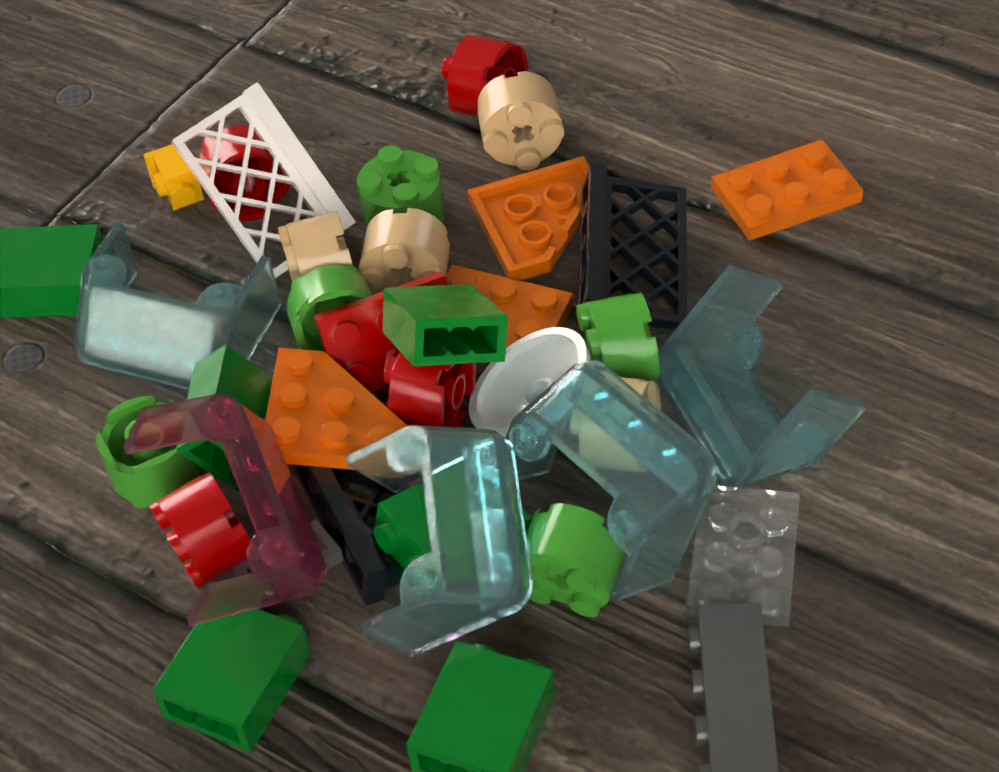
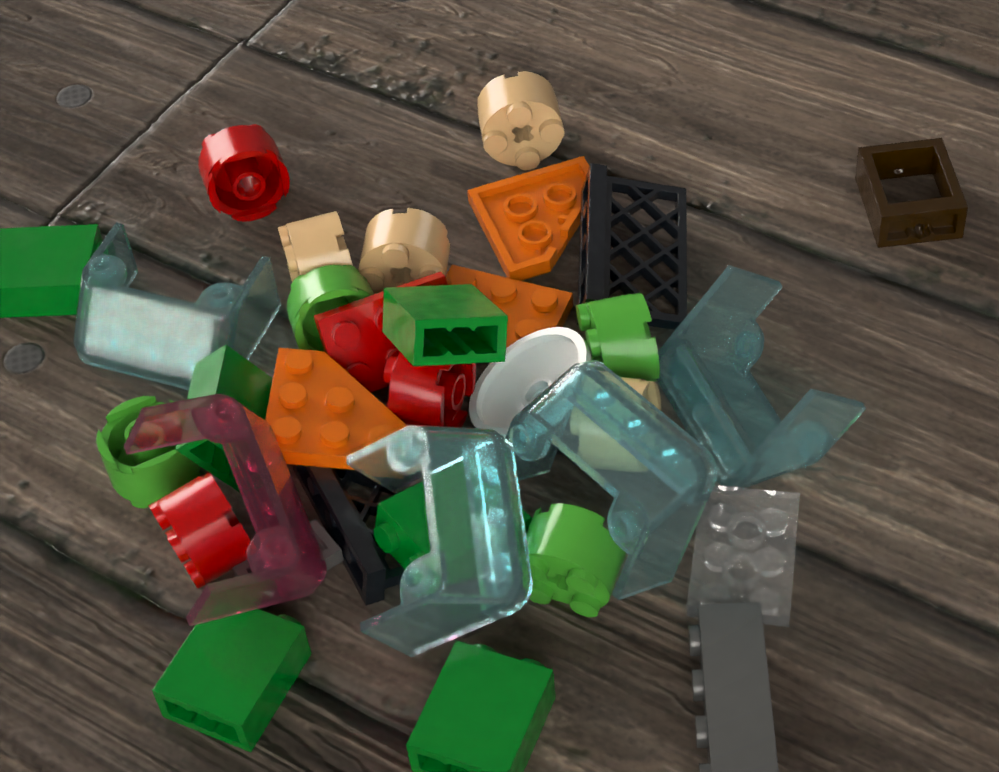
yellow brick [143,144,204,210] -> none
white fence [171,82,356,282] -> none
bright green brick [357,145,445,226] -> none
red brick [442,35,529,117] -> none
orange plate [711,139,863,241] -> none
none -> dark brown window [855,138,968,248]

